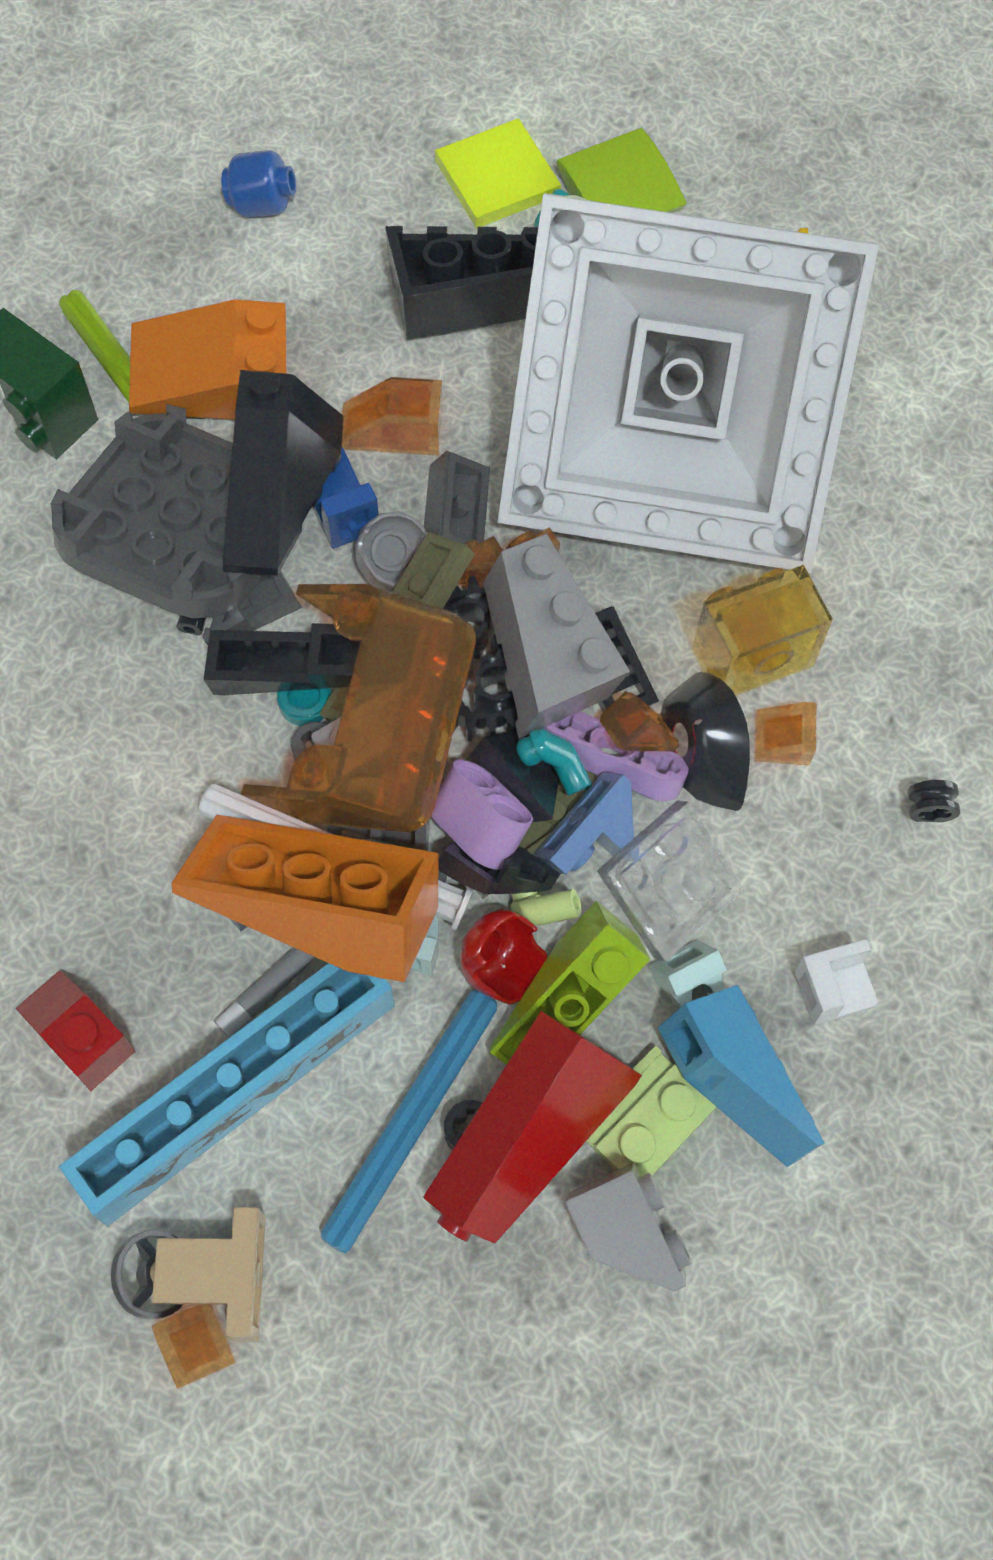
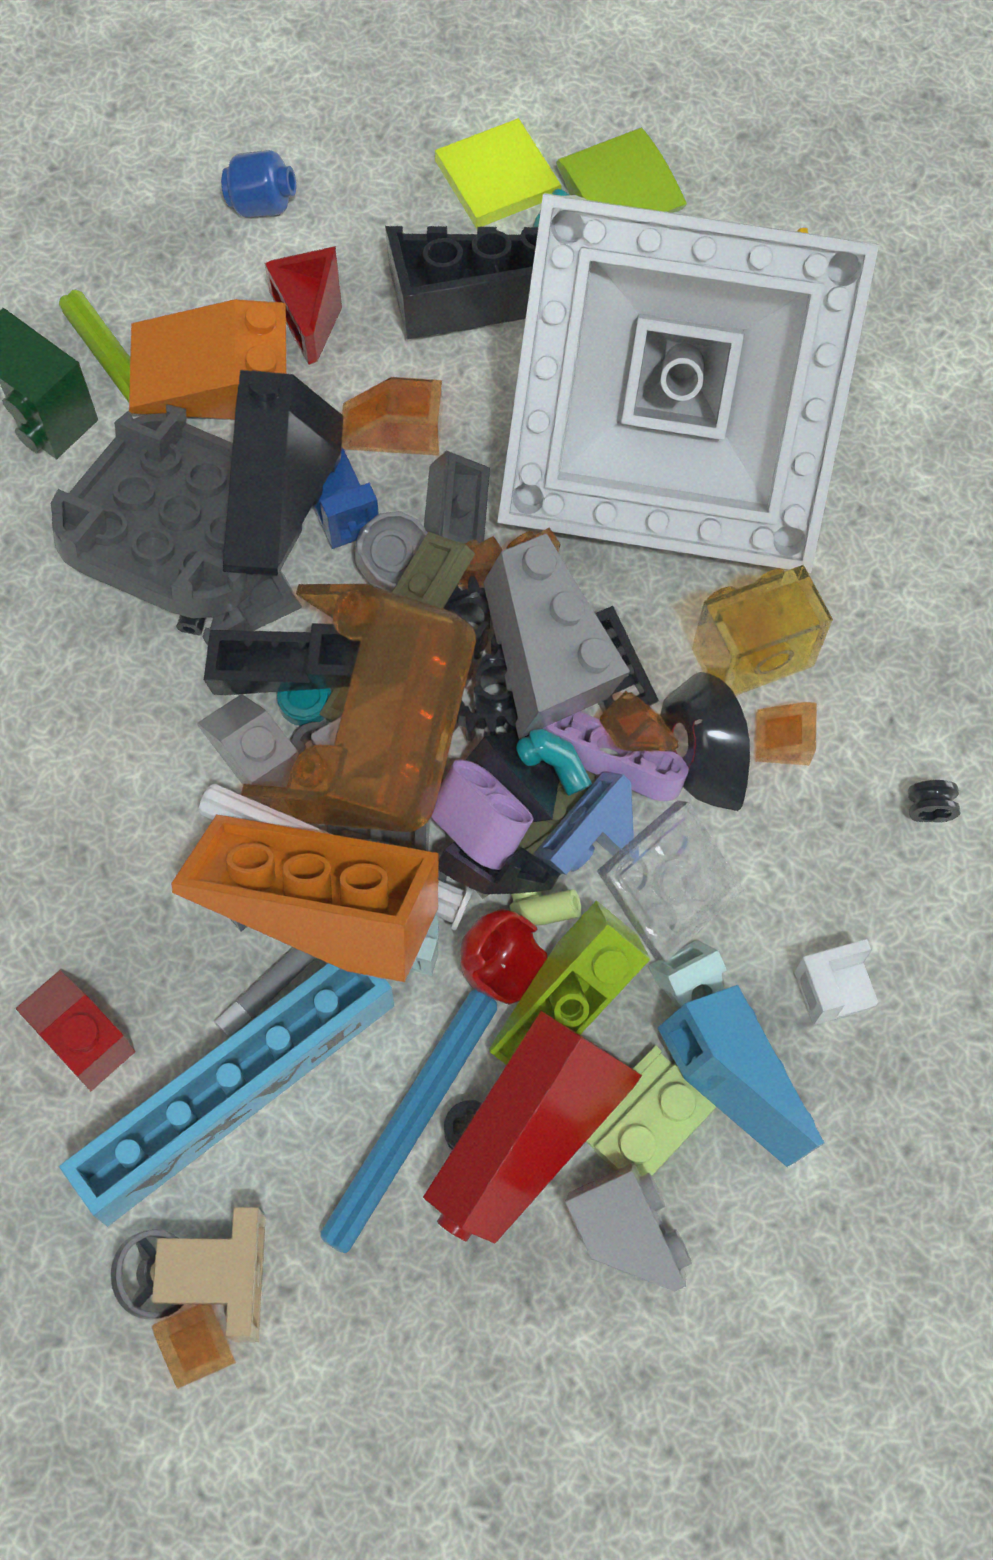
none -> light grey slope [197,694,304,804]
none -> red slope [264,246,342,365]

